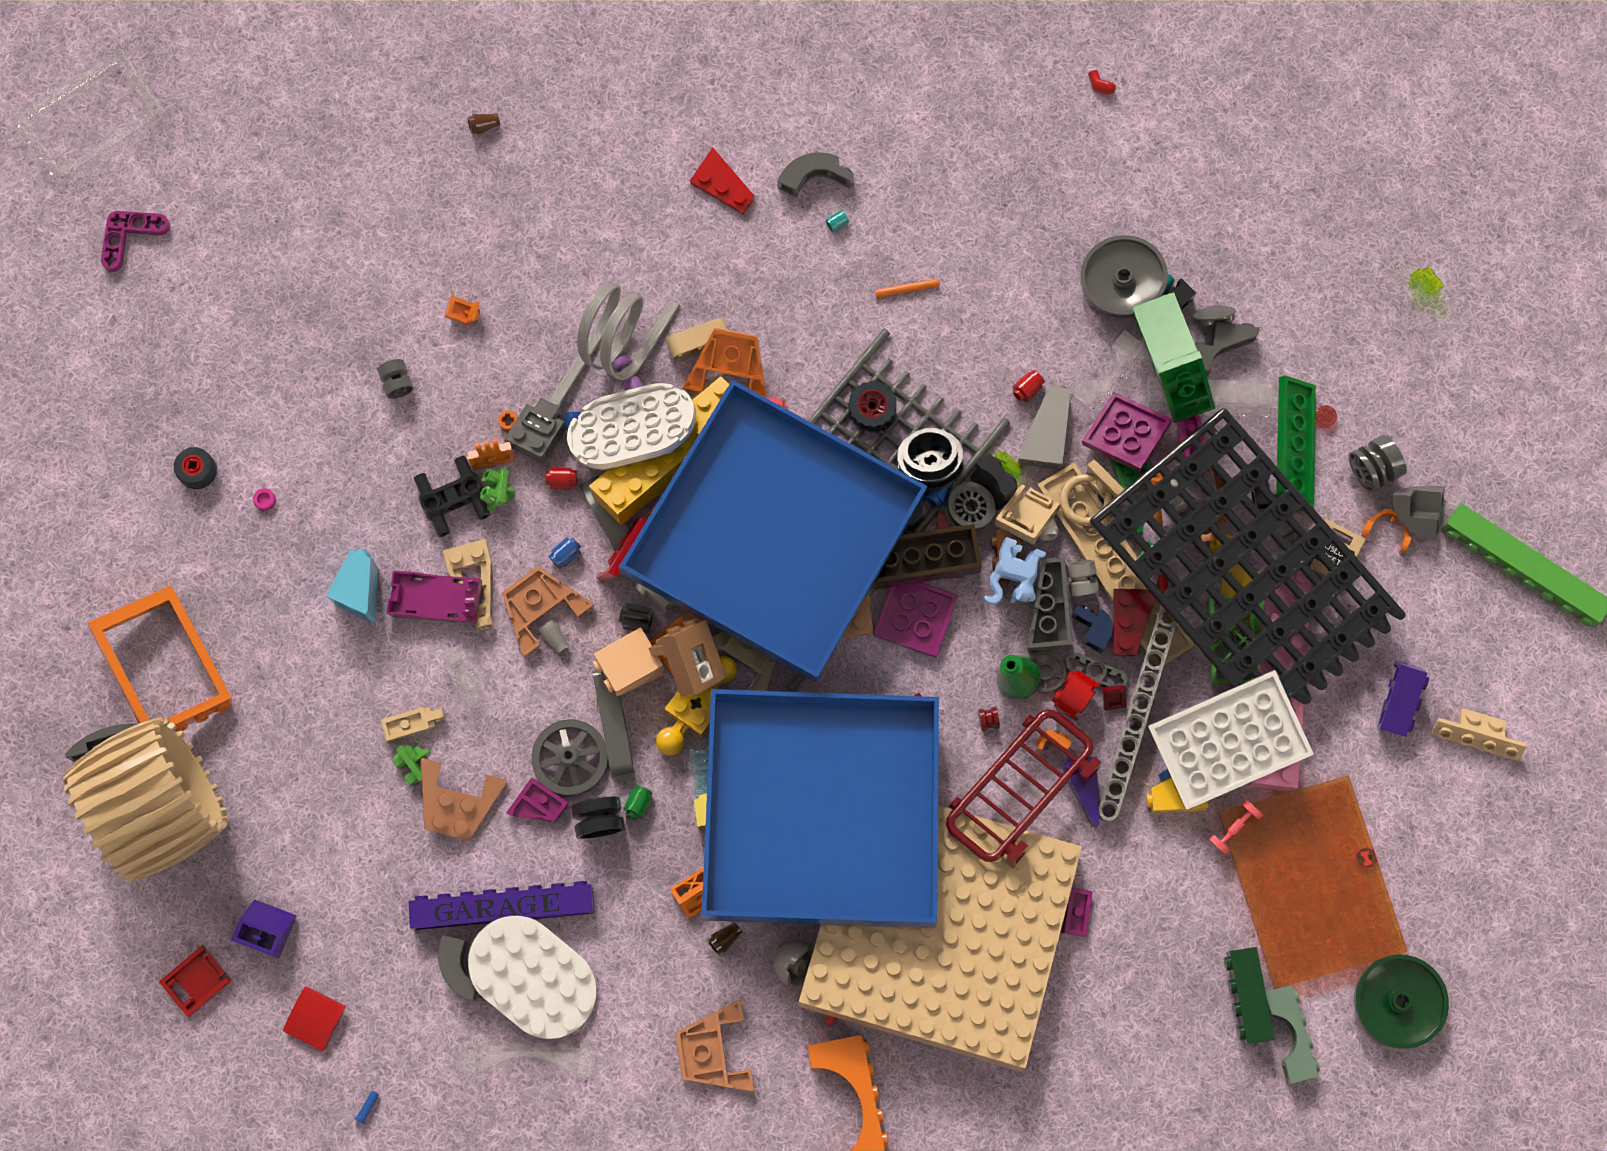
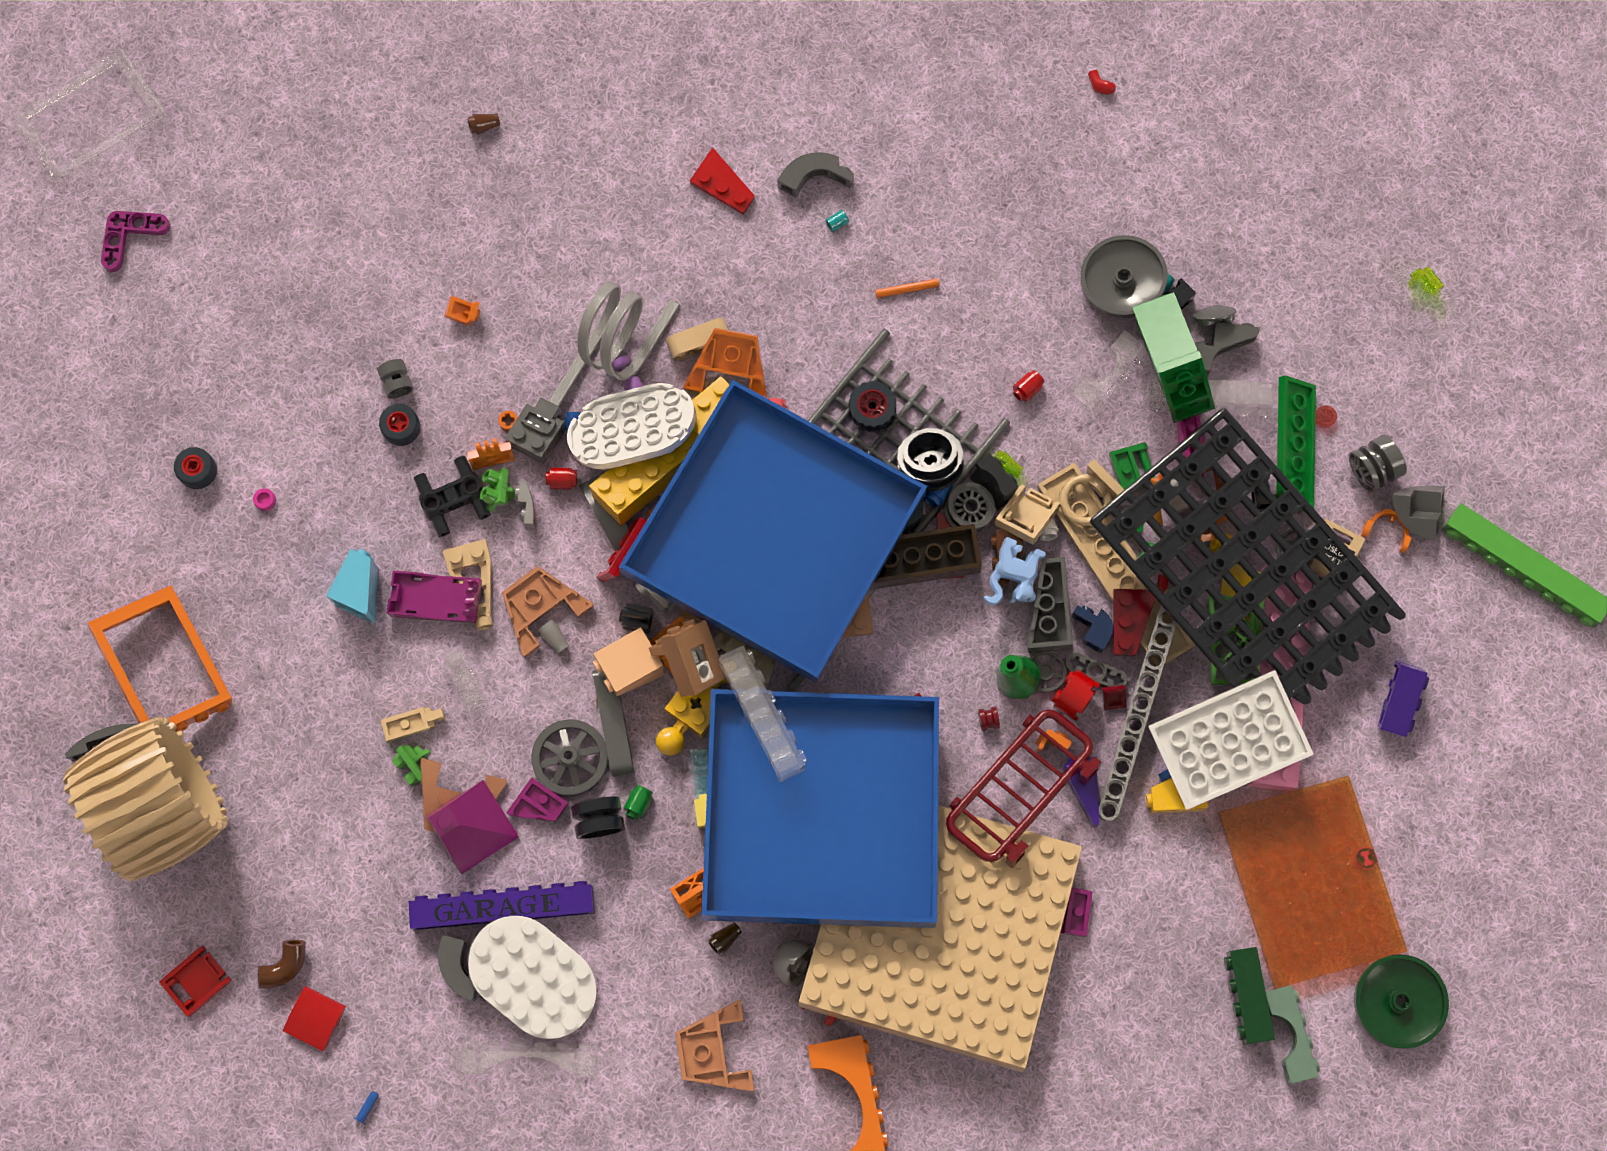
dark purple slope [231,899,297,958] -> none
blue brick [548,537,581,569] -> none
magenta plate [873,582,958,658] -> none
light grey slope [1017,385,1071,470] -> none
light grey wheel [1066,560,1099,596] -> none
magenta plate [1082,392,1172,472] -> none
coral wheel [1209,799,1263,855] -> none
tan bracket [1432,708,1527,761] -> none
none -> reddish brown cylinder [257,939,306,989]
none -> black wheel [379,404,421,446]
none -> magenta slope [425,780,519,874]
none -> light grey slope [515,480,536,529]
none -> clear brick [719,646,807,782]

